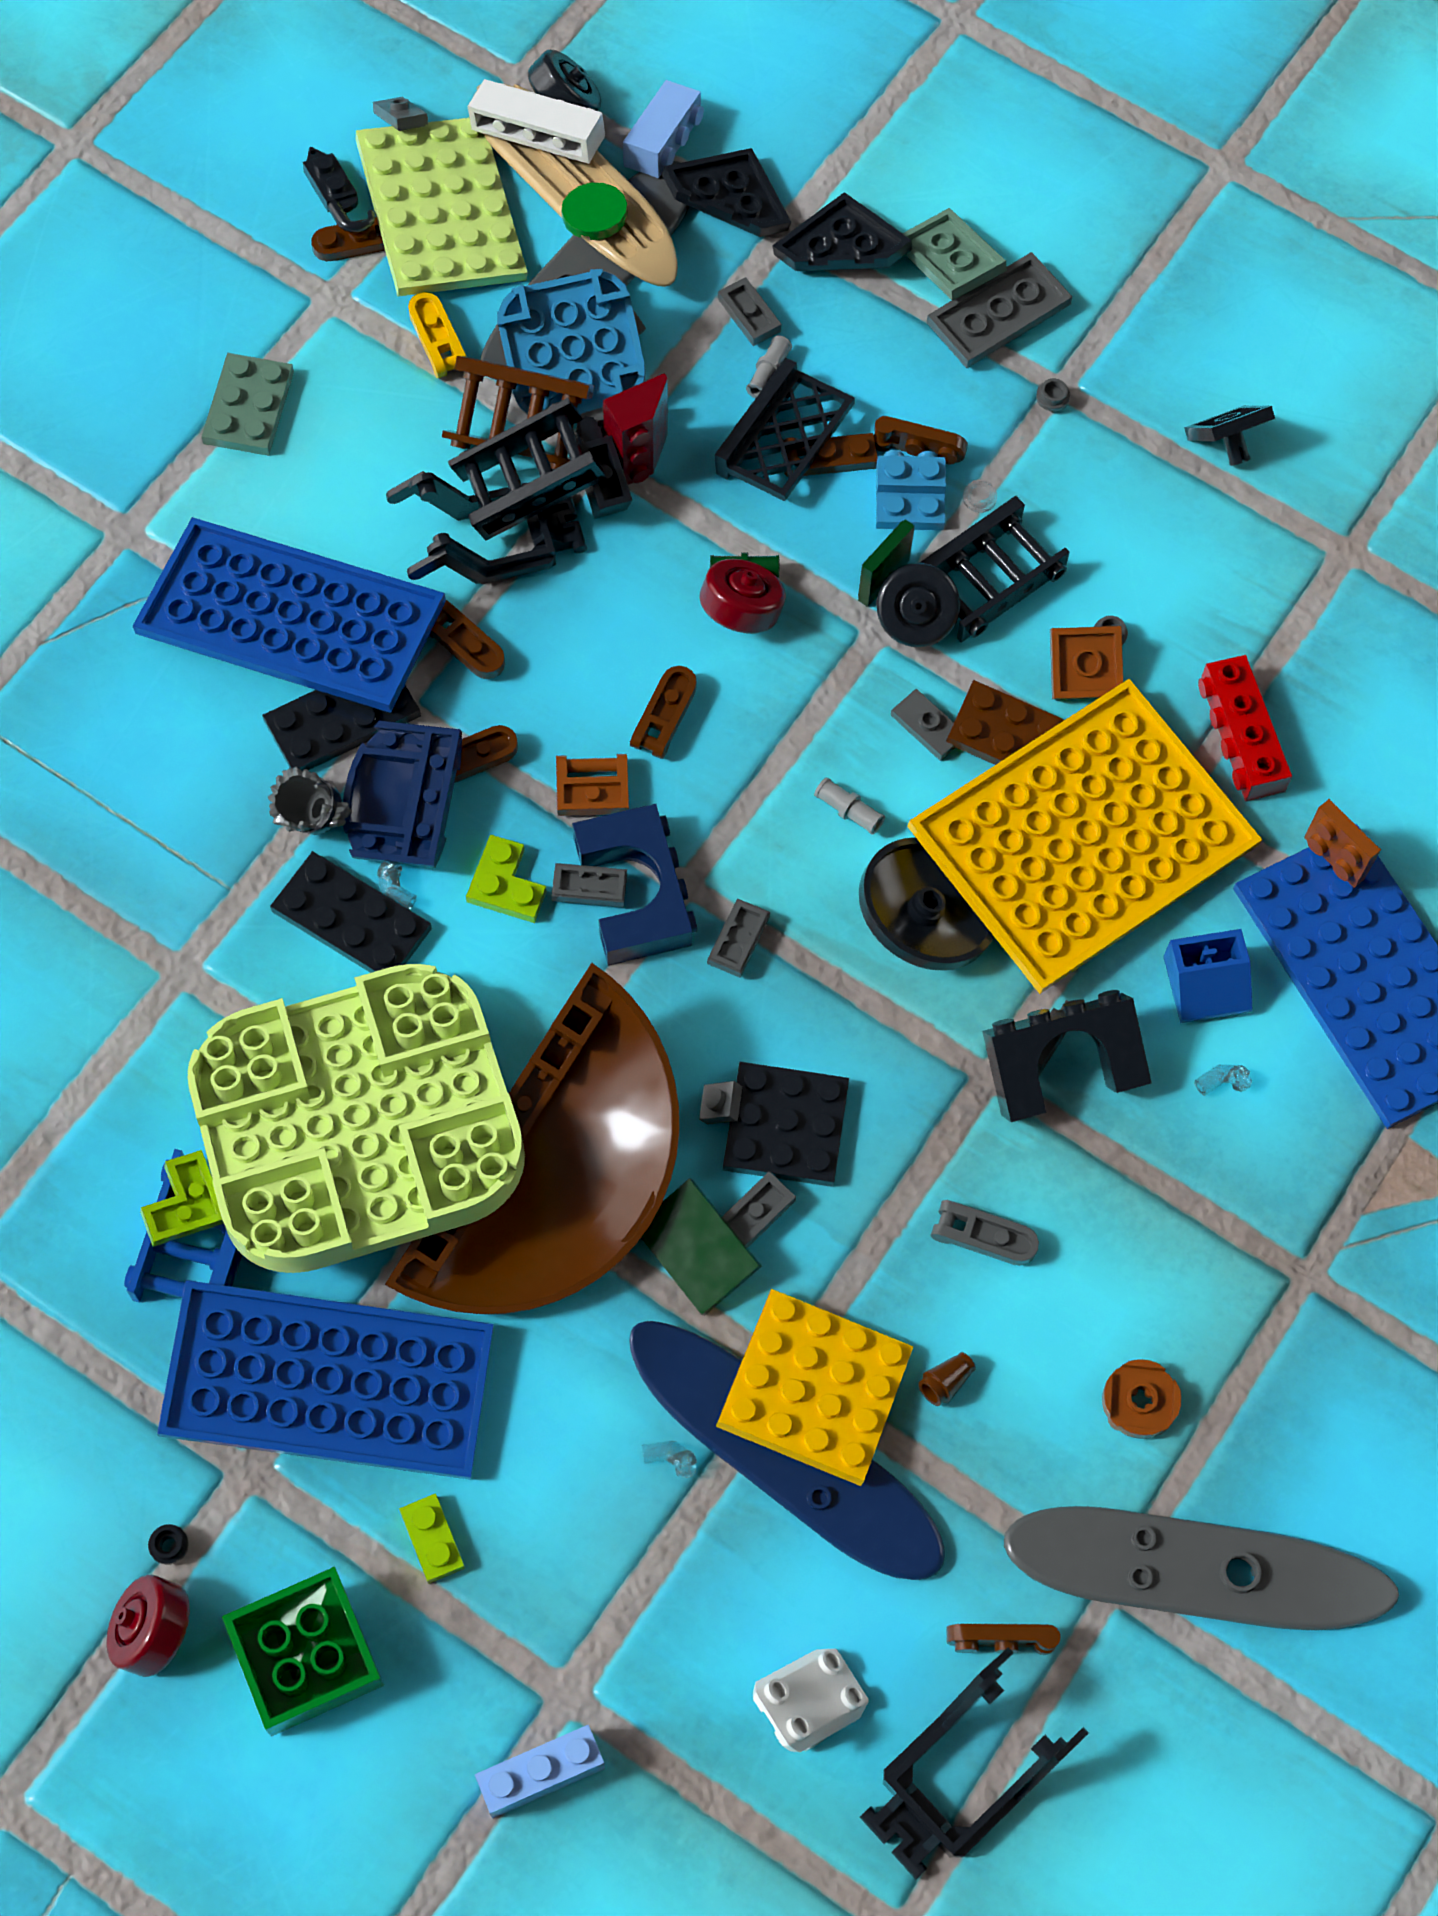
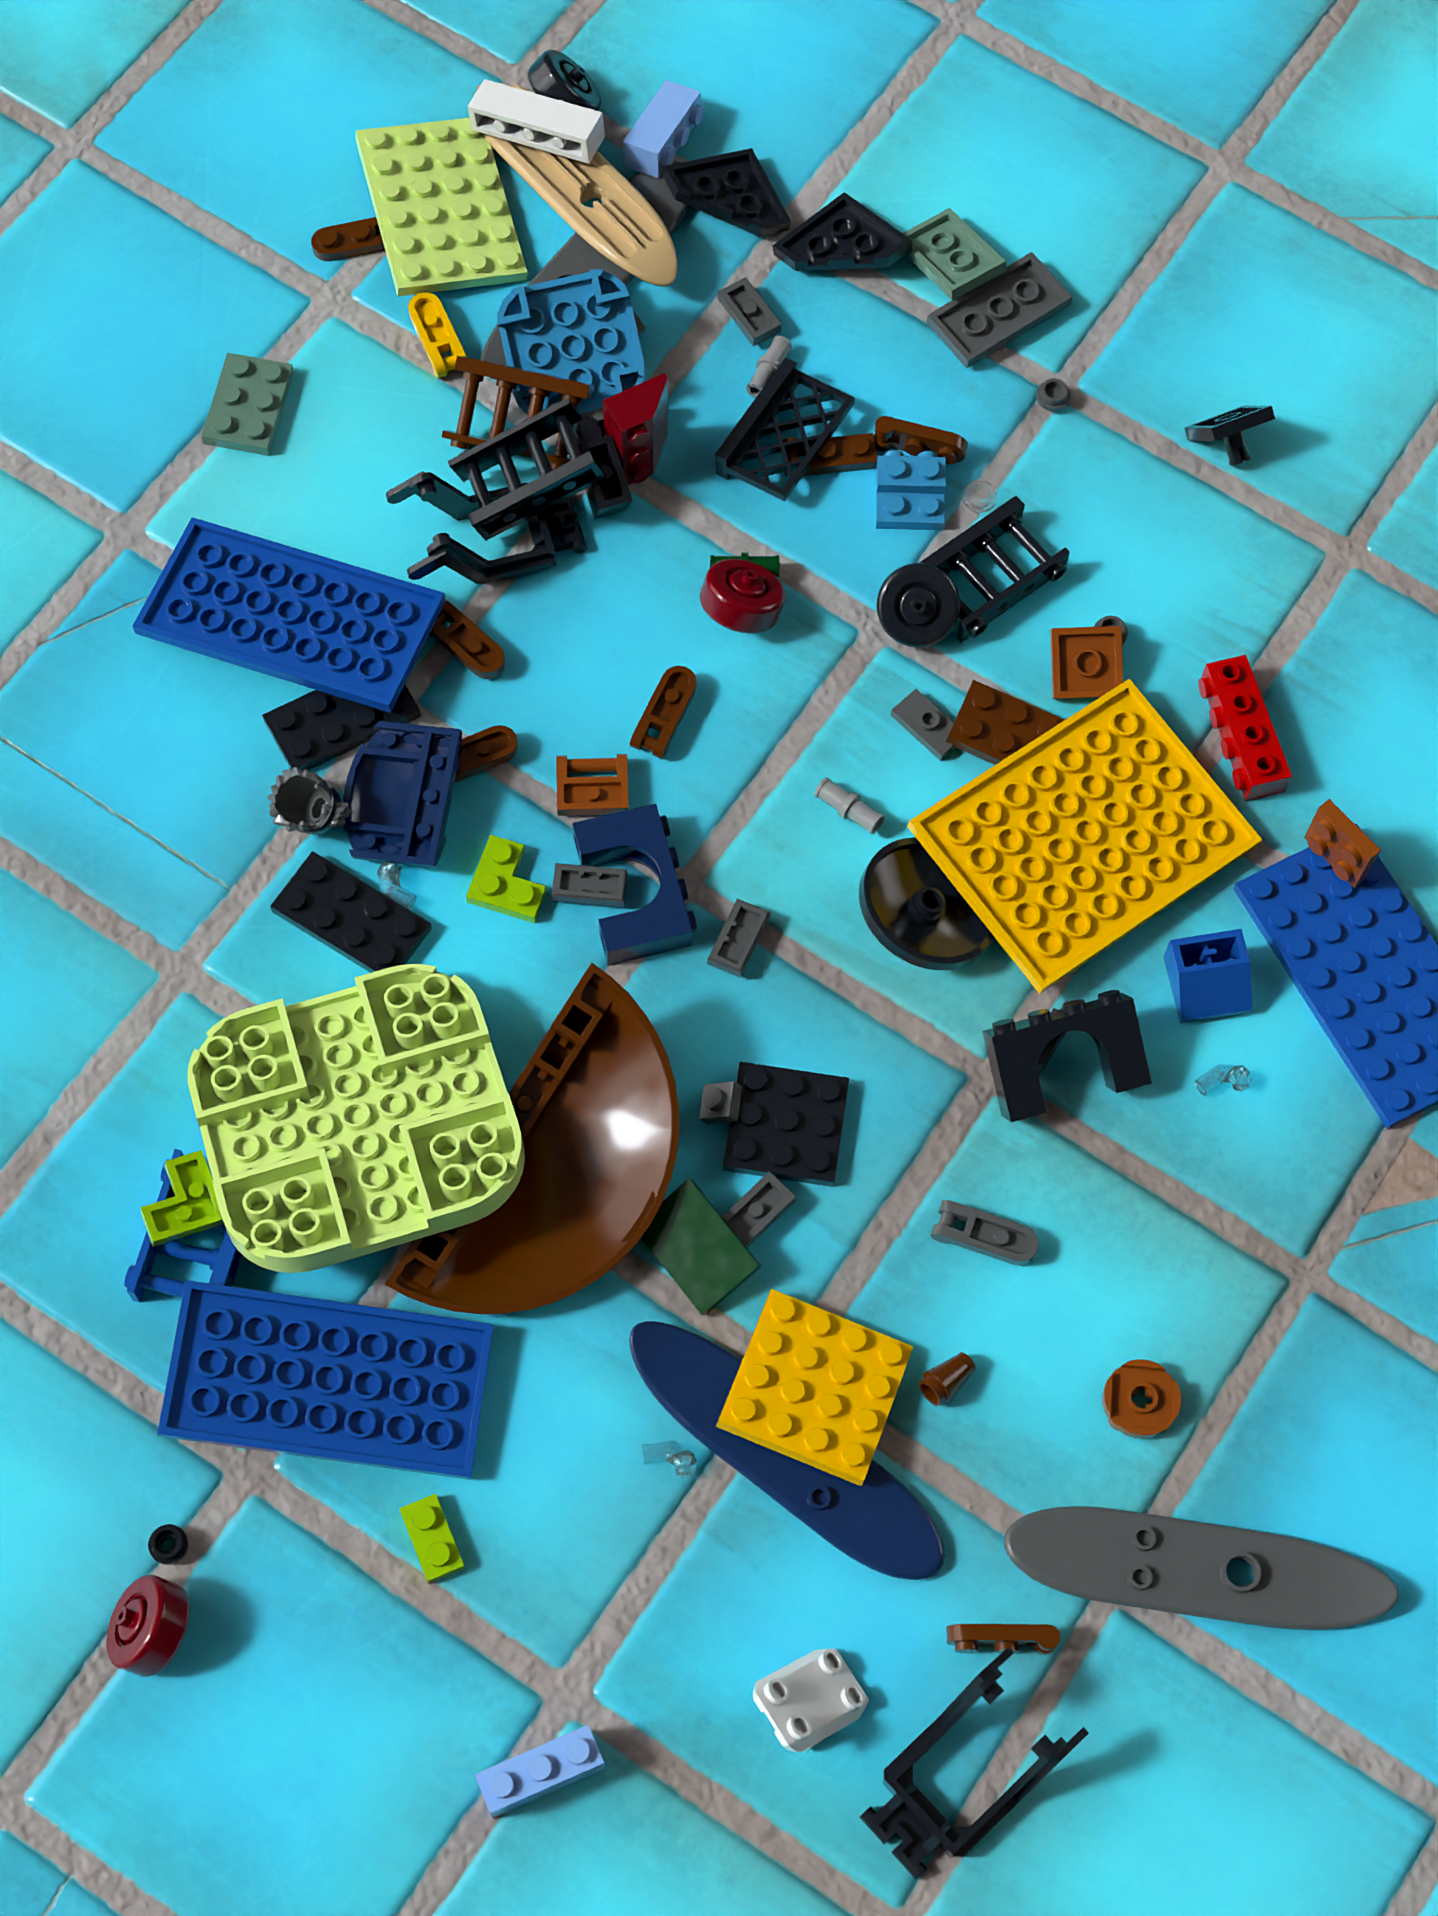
green slope [222,1566,384,1736] -> none
black plate [303,147,375,233] -> none
dark grey plate [373,97,428,131] -> none
green tile [561,182,628,240] -> none
dark green tile [858,519,915,607] -> none

